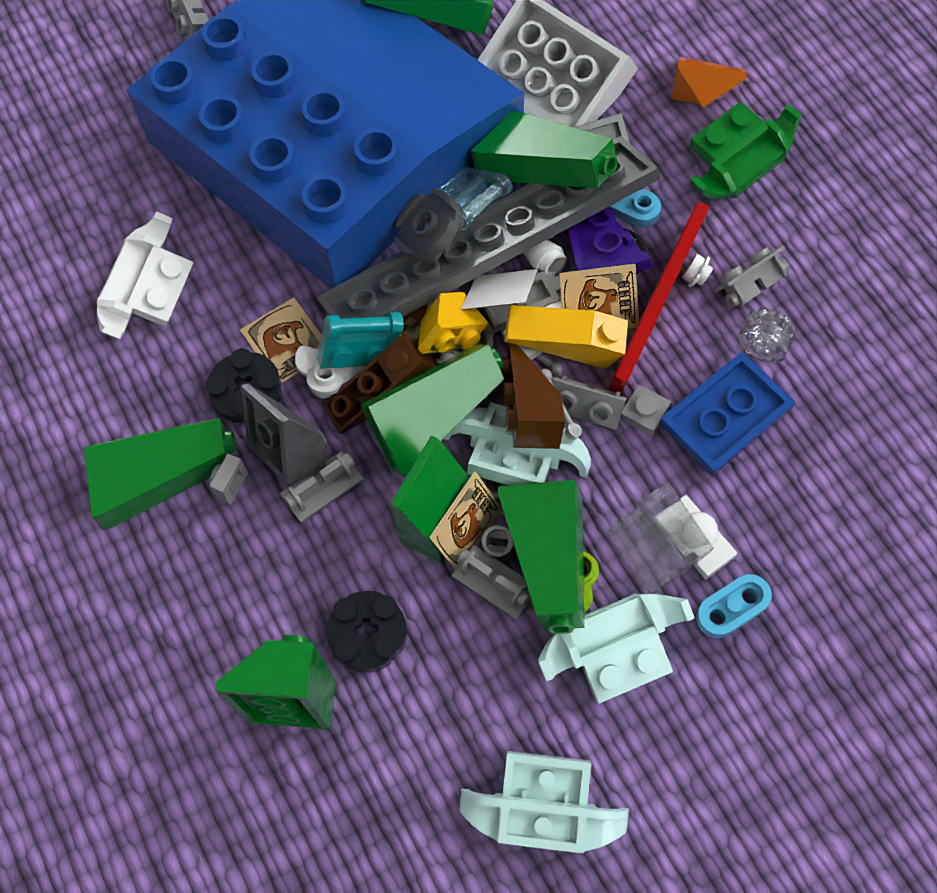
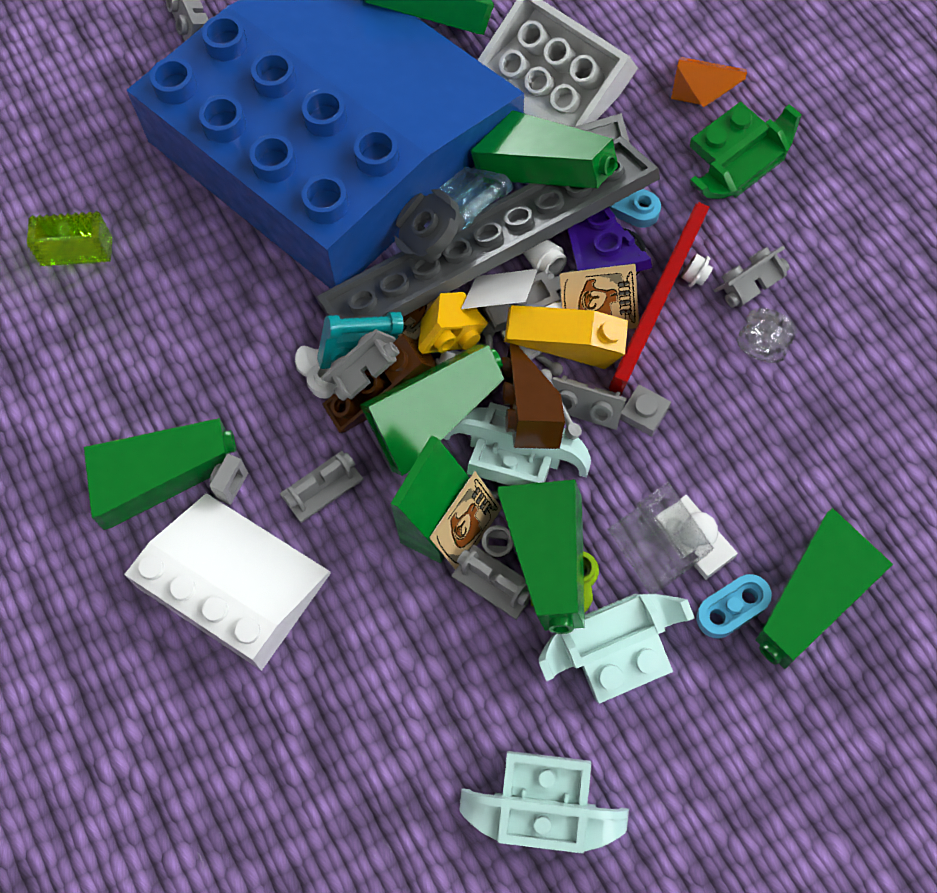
white plate [97,211,194,341] -> none
black plate [205,348,282,423] -> none
green slope [215,635,336,730] -> none
sticker [240,297,322,383] -> none
flat silver slope [241,383,327,484] -> none
black plate [326,591,407,673] -> none
blue plate [659,352,796,476] -> none
none -> clear neon green brick [27,211,113,266]
none -> white slope [124,493,331,671]
none -> light grey hinge [321,329,400,401]
none -> green slope [755,508,893,669]

